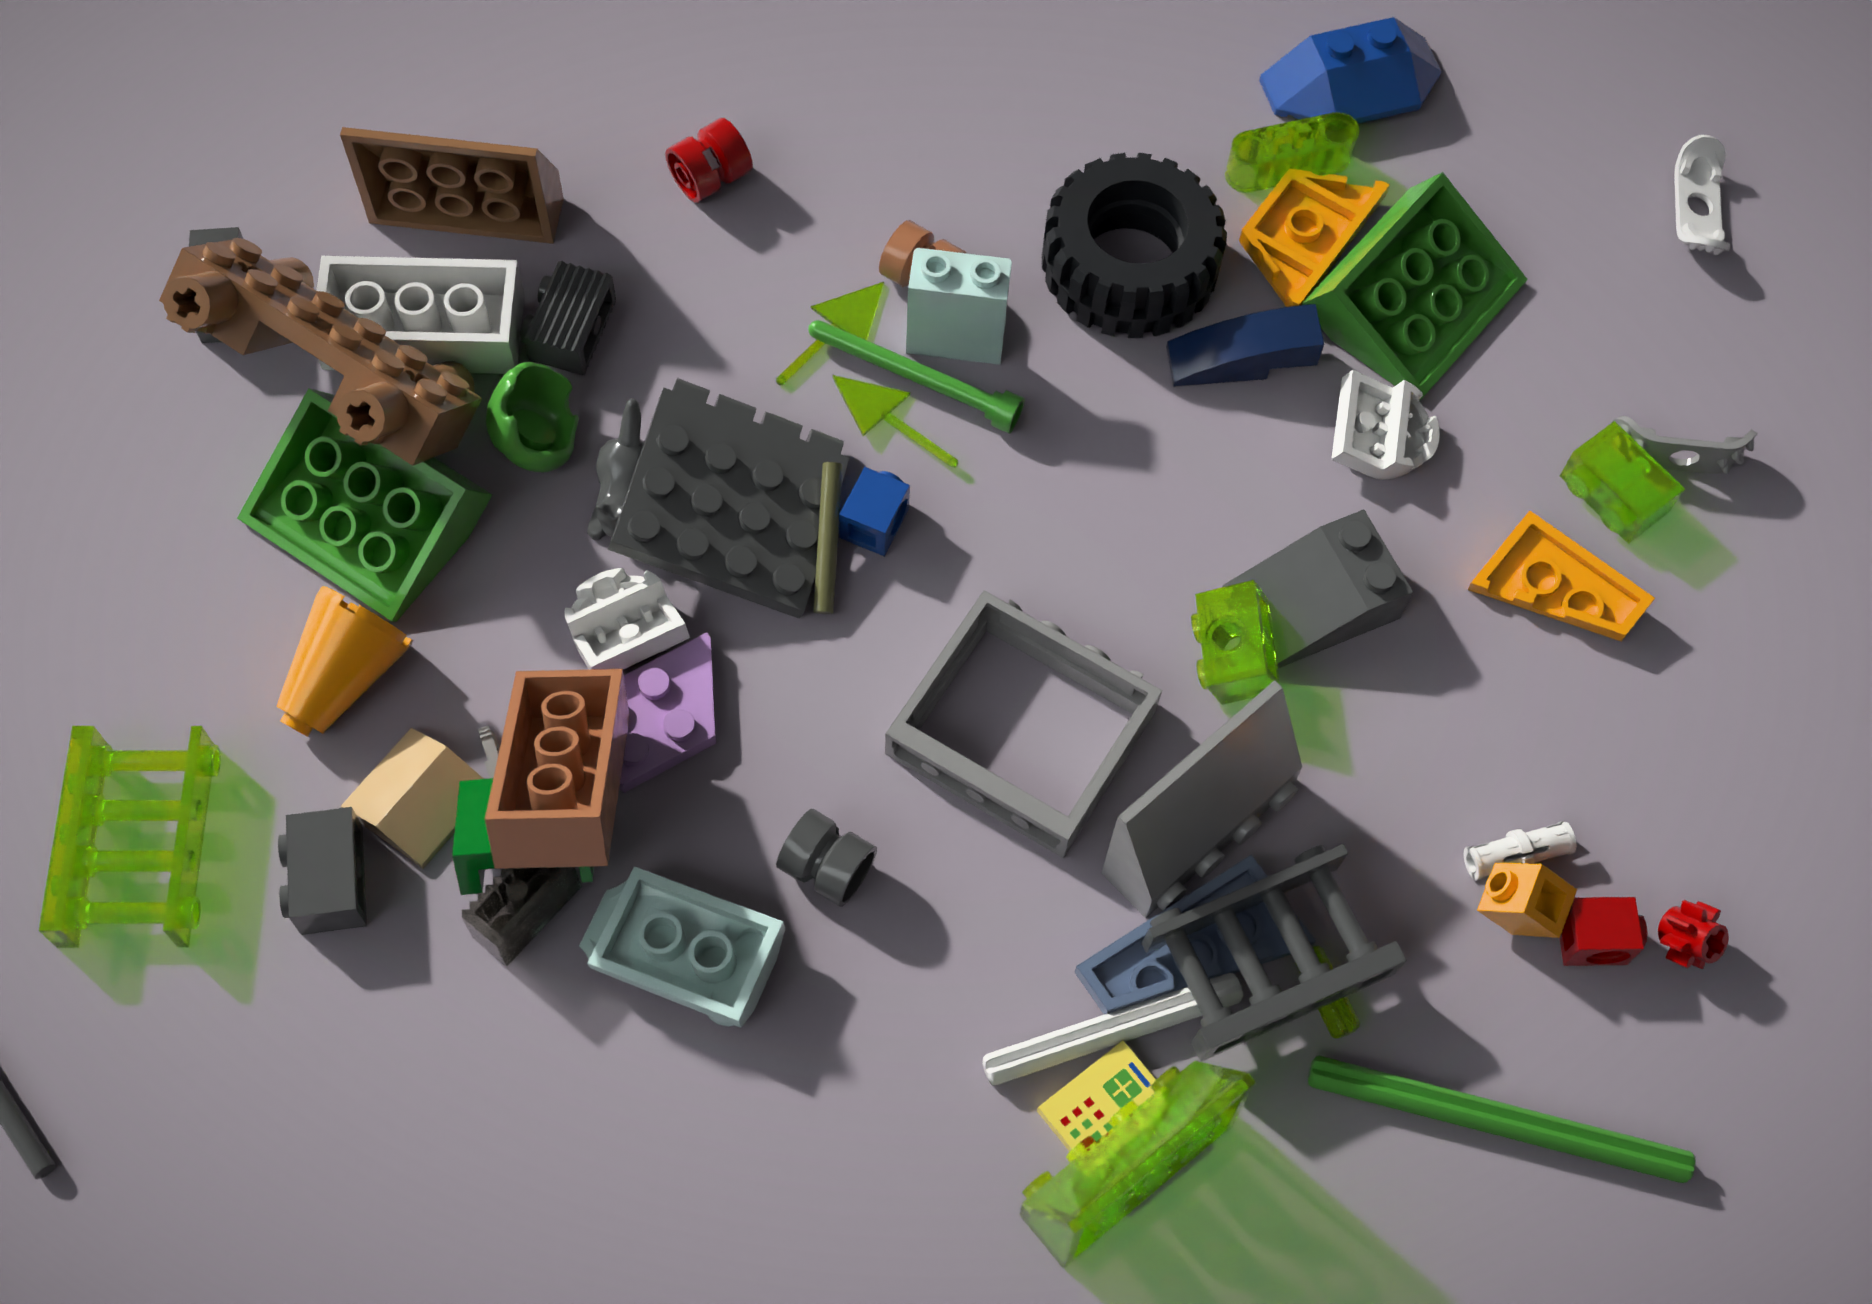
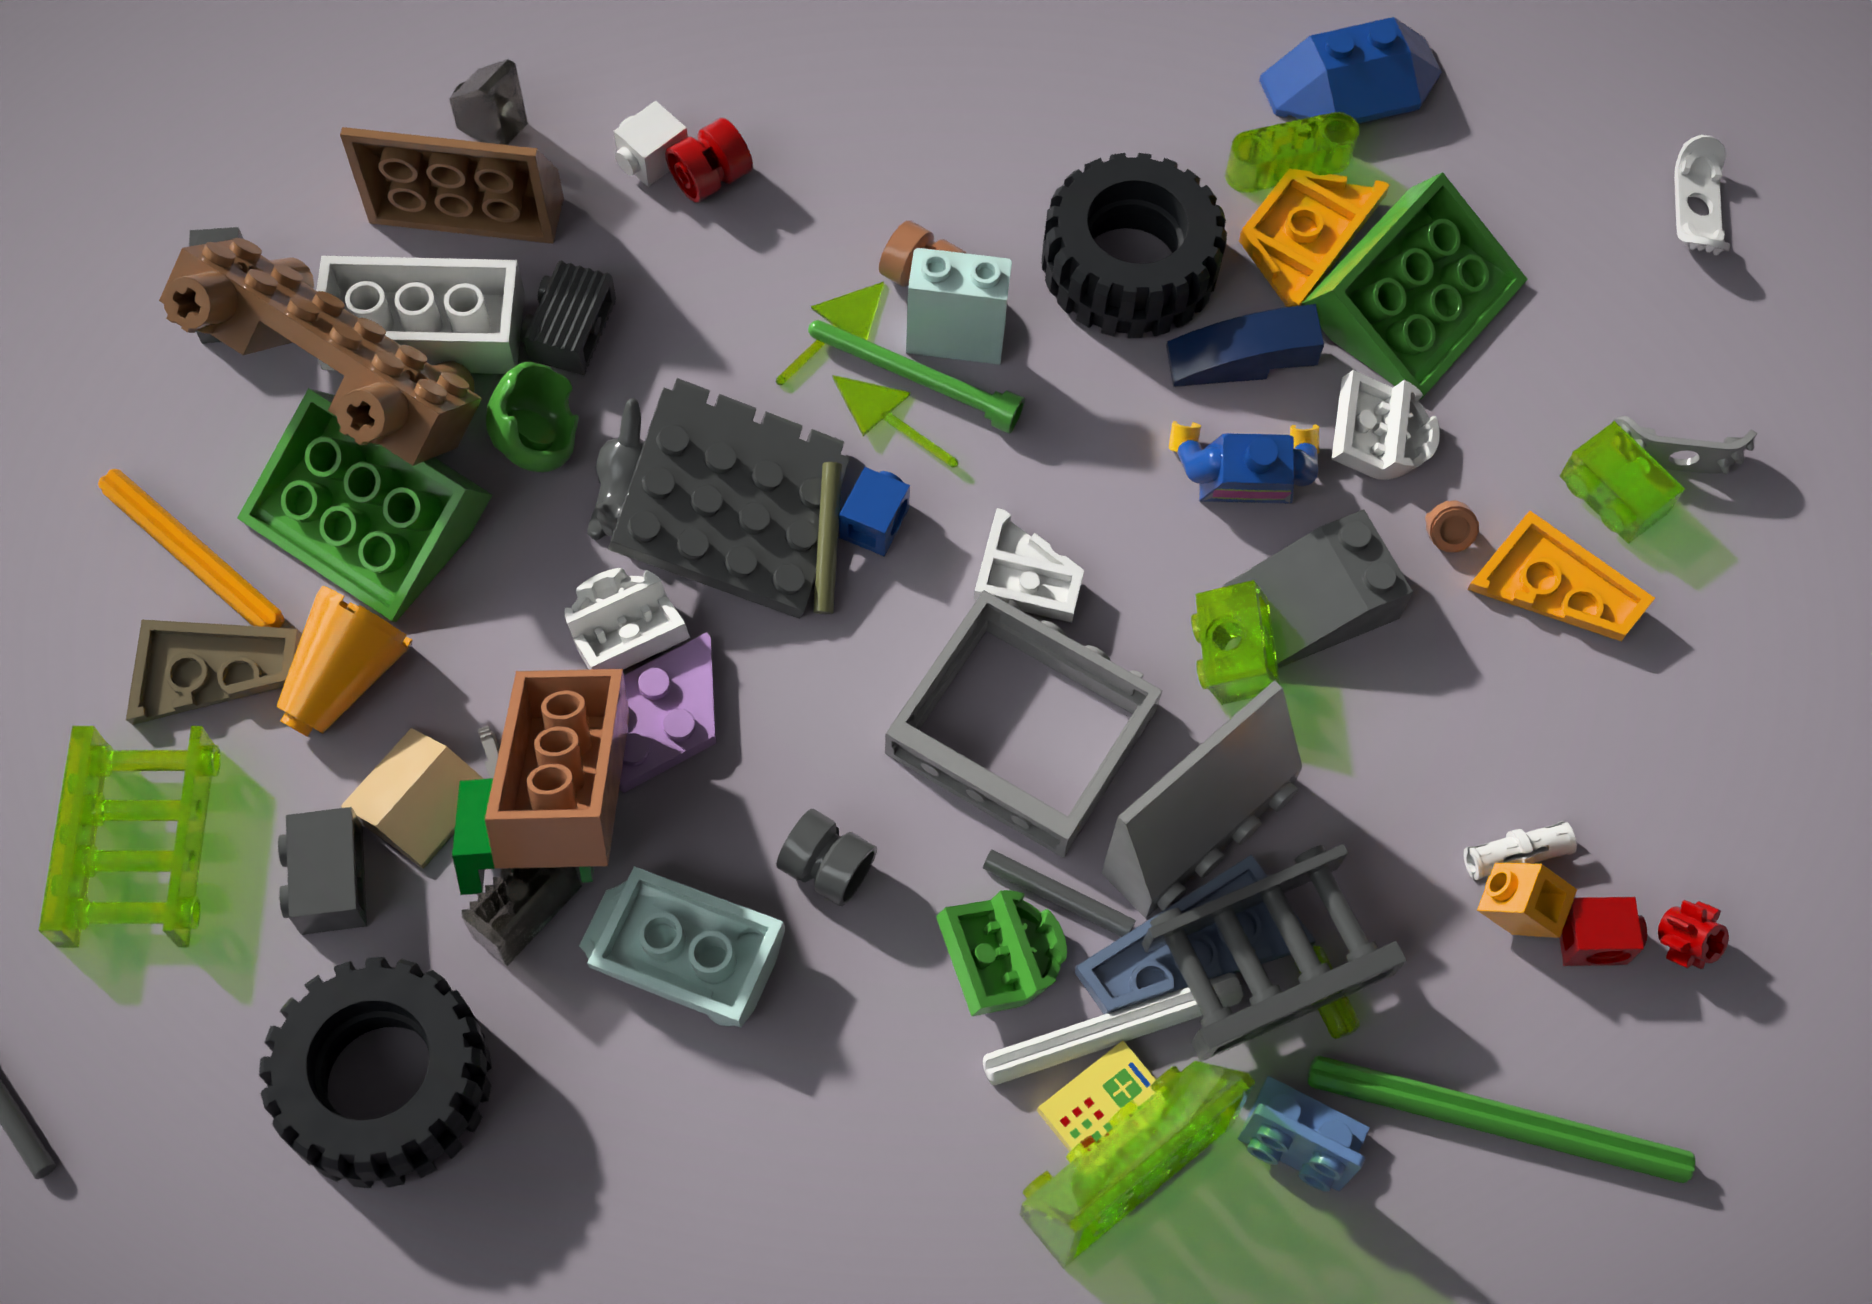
none -> light orange axle [98,469,285,628]
none -> dark tan wing [126,619,302,725]
none -> black tyre [259,957,492,1189]
none -> clear smoke slope [449,59,528,145]
none -> white brick [614,101,688,187]
none -> bright green slope [936,890,1067,1017]
none -> white wing [974,508,1084,623]
none -> dark grey bar [983,850,1136,937]
none -> blue torso [1169,421,1319,504]
none -> medium blue bracket [1237,1076,1370,1191]
none -> nougat tile [1425,500,1479,553]

